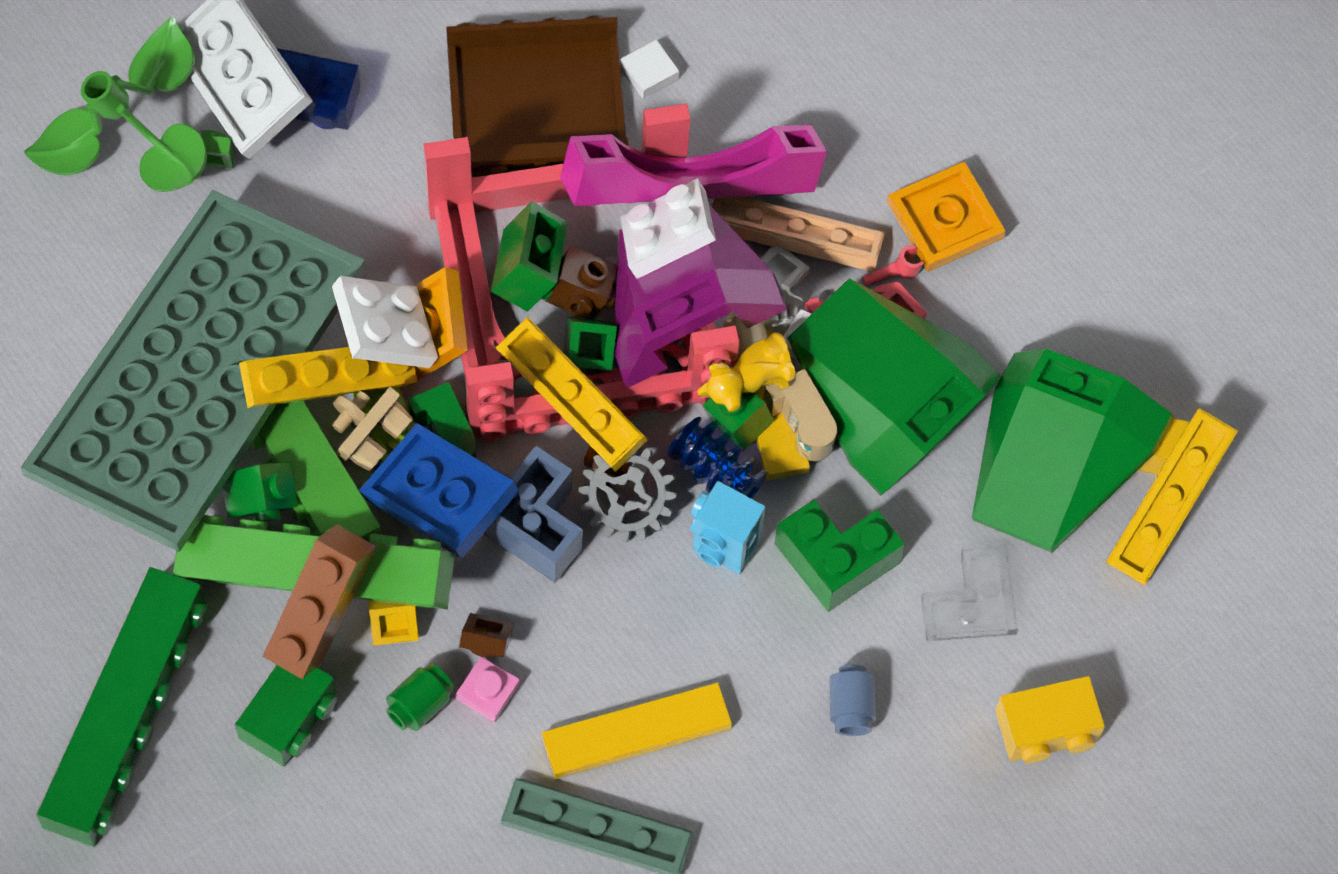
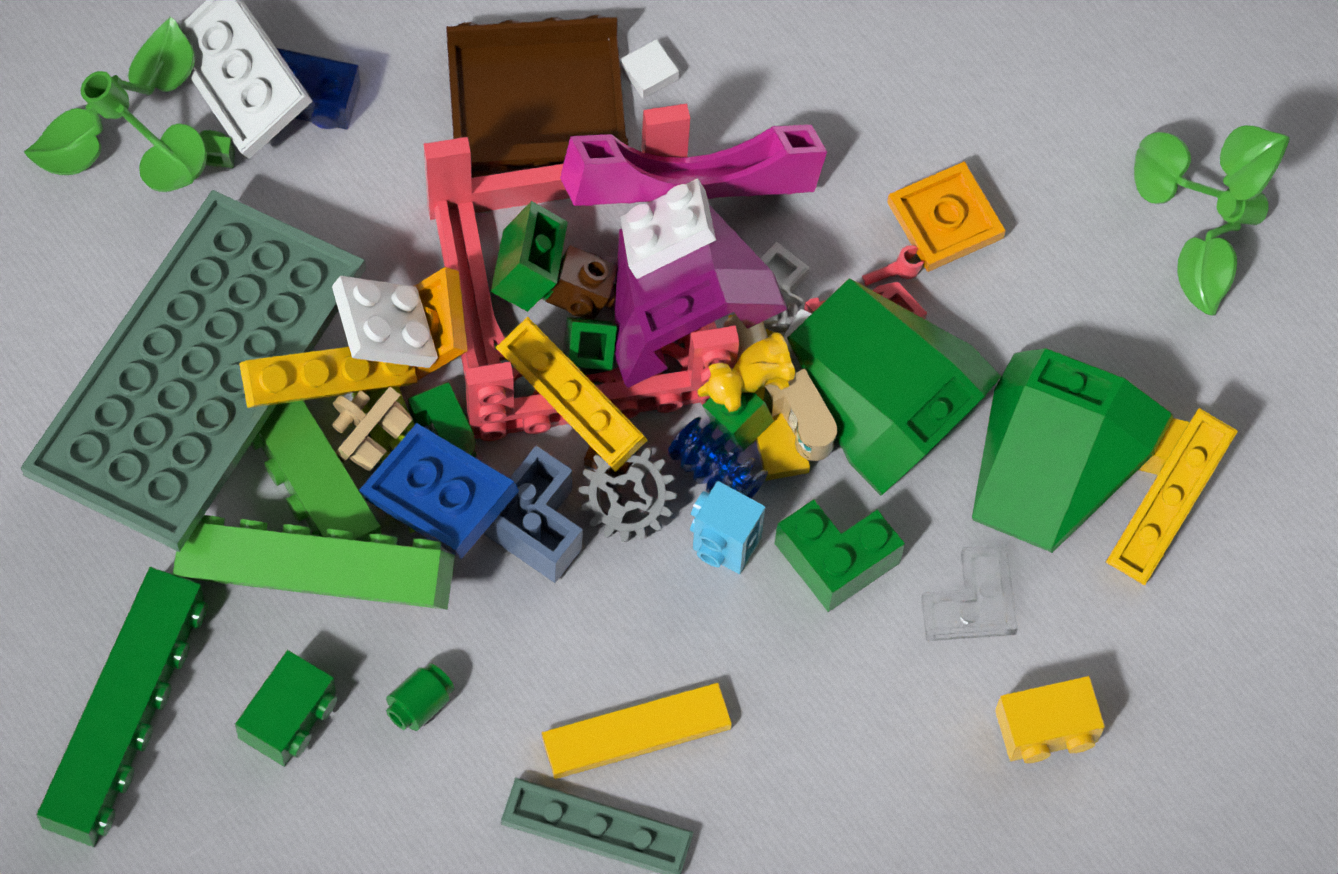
green brick [222,462,298,522] -> none
brick [262,524,377,679] -> none
yellow tile [368,601,419,646] -> none
bright pink plate [456,657,520,722] -> none
reddish brown plate [459,613,515,658] -> none
light nougat tile [712,196,885,272] -> none
sand blue brick [830,665,876,736] -> none
none -> bright green plant [1134,125,1290,315]

